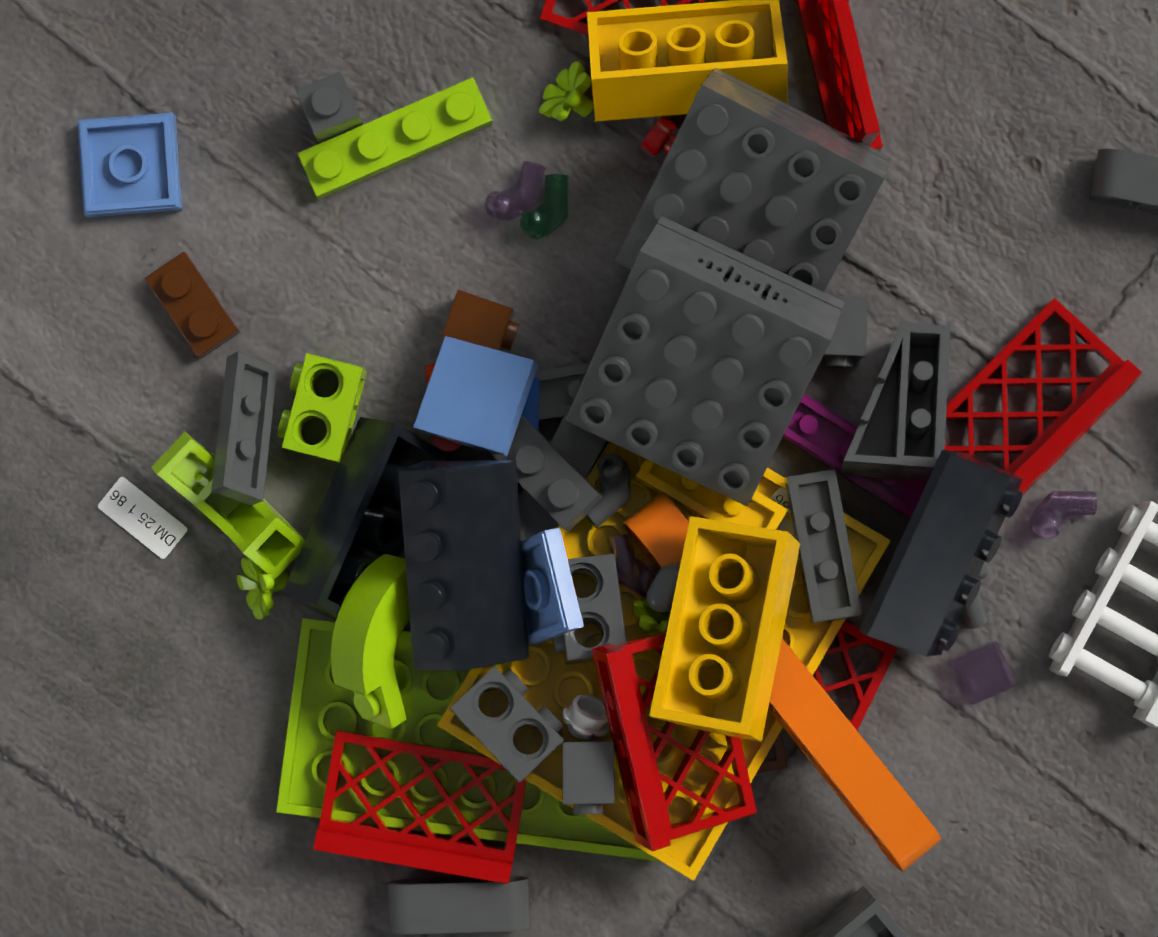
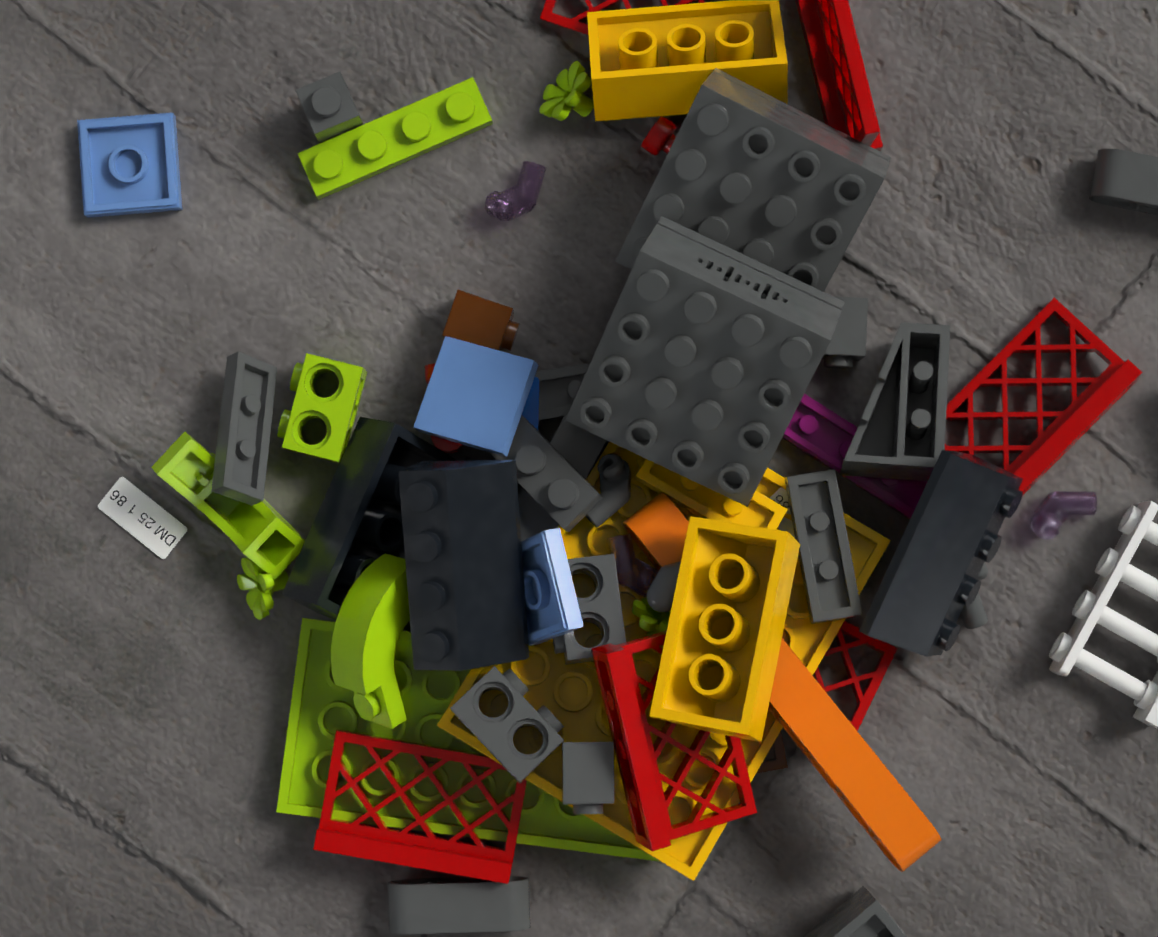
reddish brown plate [144,252,241,359] -> none
clear green arm [519,174,569,239] -> none
white plate [562,695,609,740] -> none
clear purple tile [950,641,1017,705] -> none

